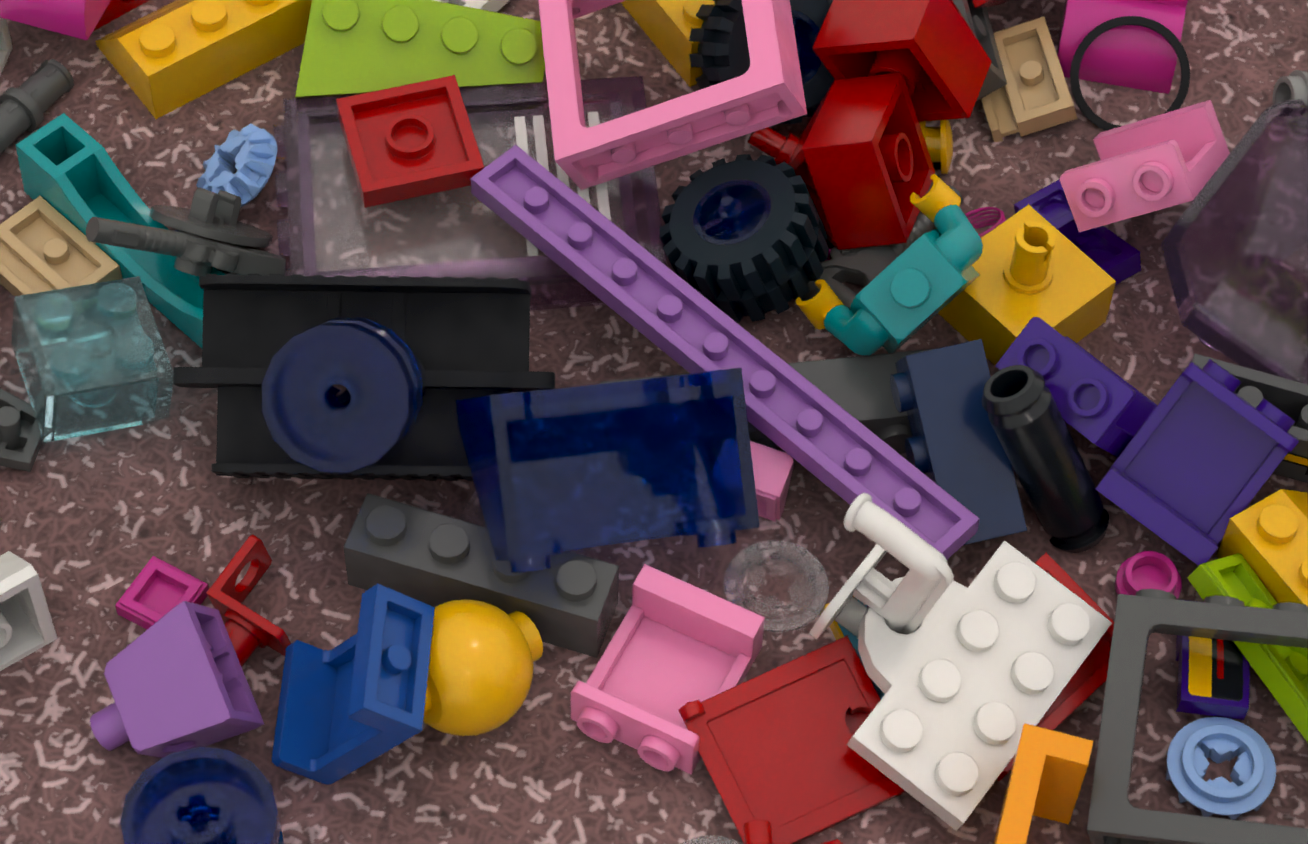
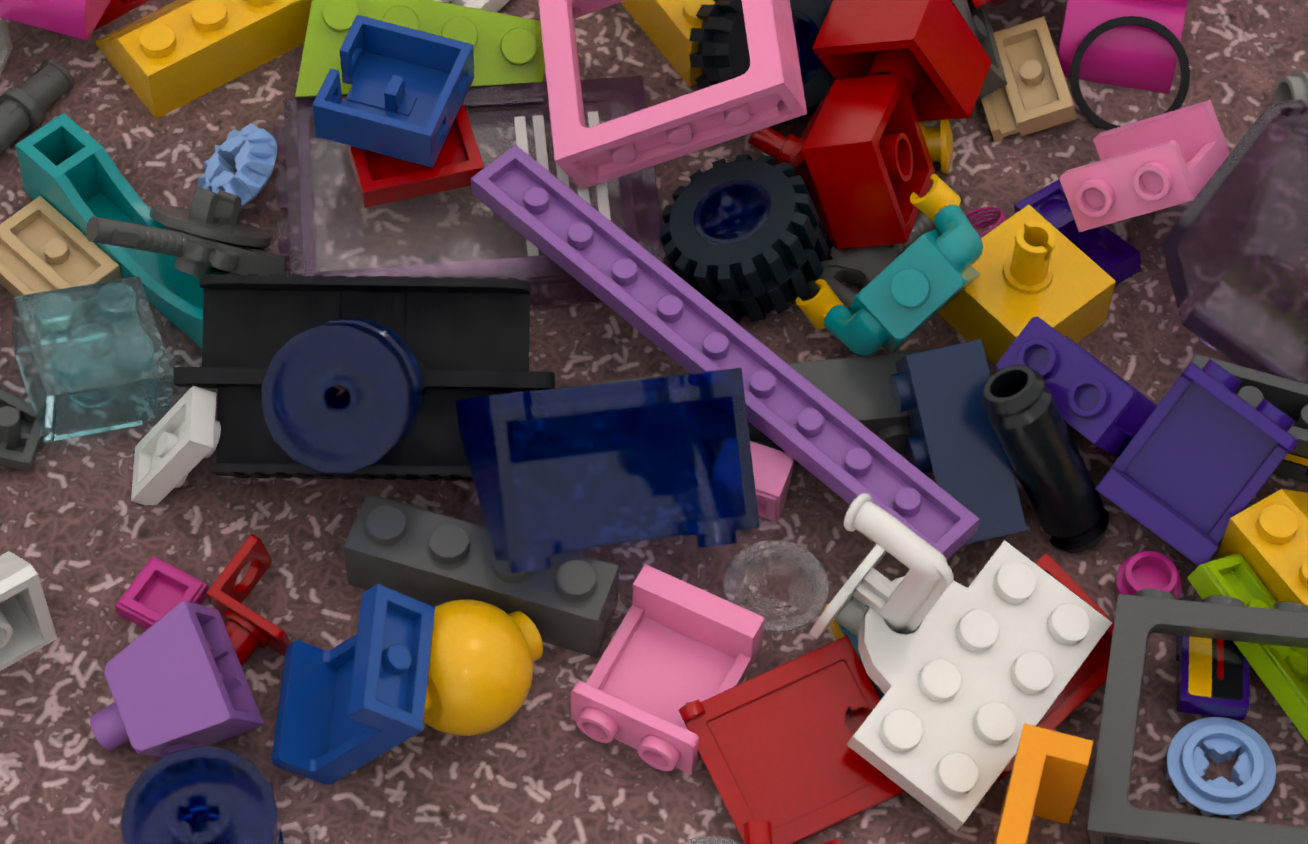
none -> white plate [131,386,221,505]
none -> blue piece [312,15,475,168]

